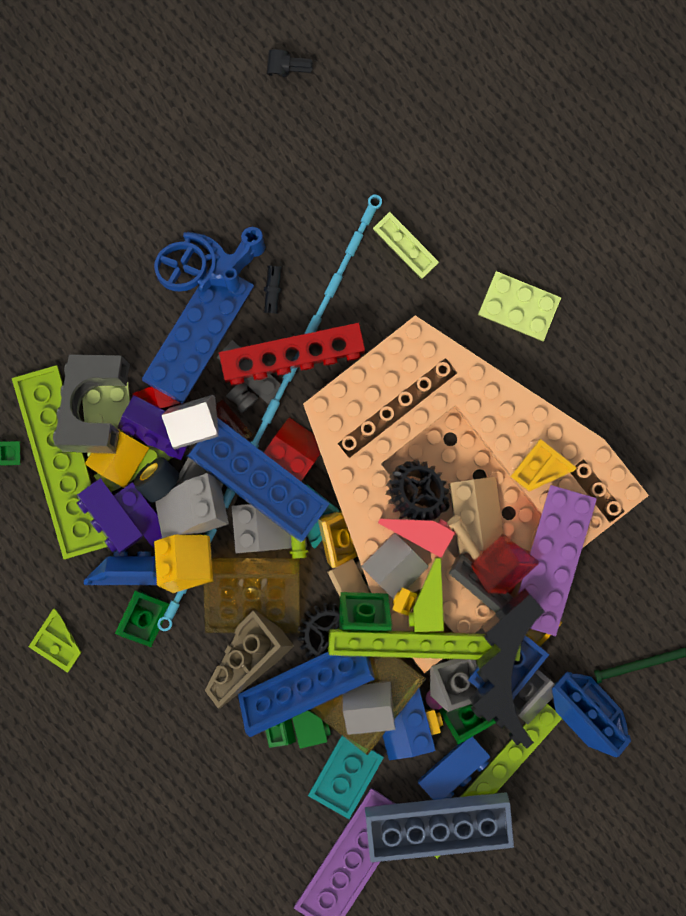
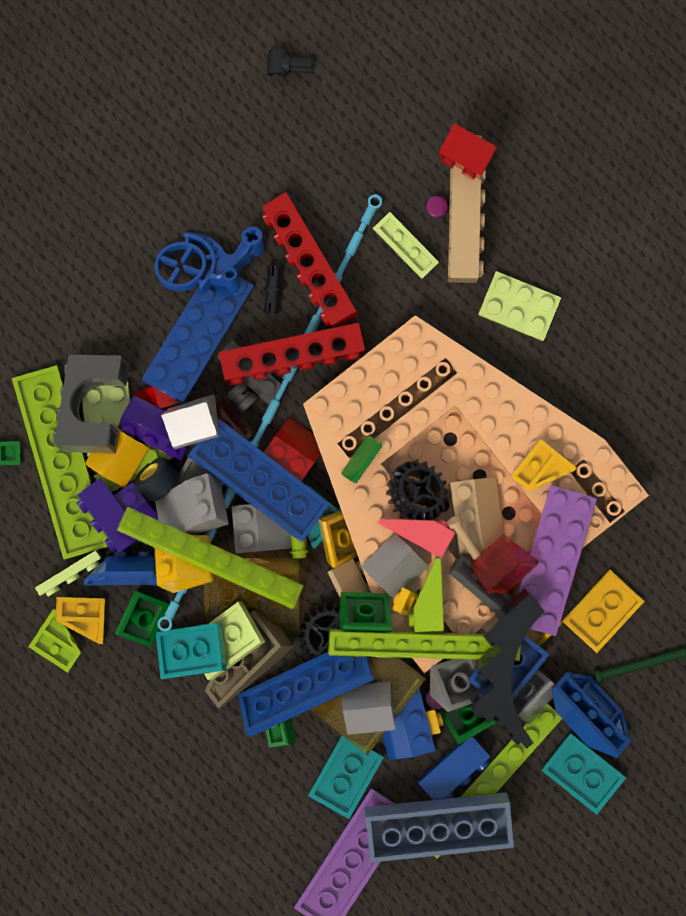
green slope [292,710,331,749] -> none
none -> yellowish green plate [35,550,103,597]
none -> yellow wing [55,597,105,644]
none -> lime plate [117,507,303,609]
none -> teal plate [156,623,227,679]
none -> yellowish green plate [205,602,265,680]
none -> red brick [261,192,359,328]
none -> green slope [341,436,382,484]
none -> magenta piece [426,196,448,218]
none -> red slope [438,123,497,180]
none -> tan brick [448,135,486,283]
none -> teal plate [541,733,626,815]
none -> yellow tile [562,569,645,653]

